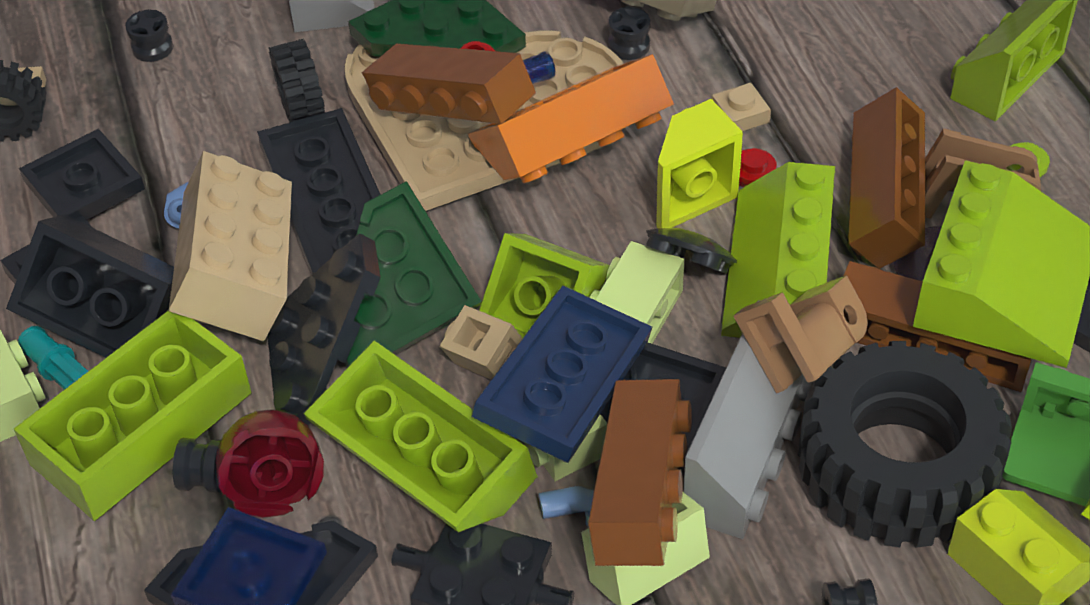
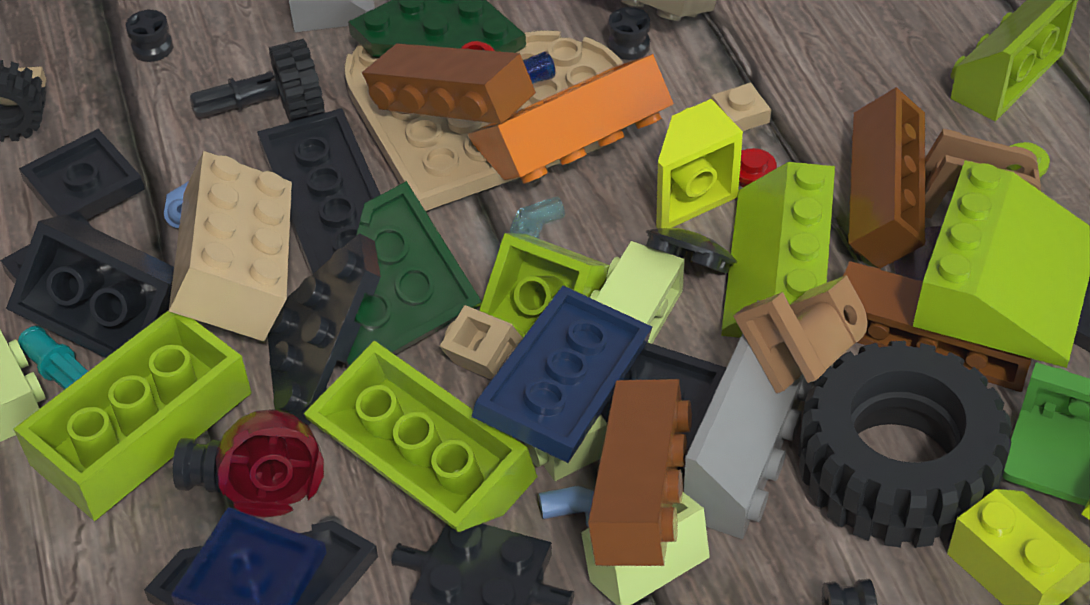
none -> black axle [190,71,279,117]
none -> clear light blue arm [510,196,565,238]

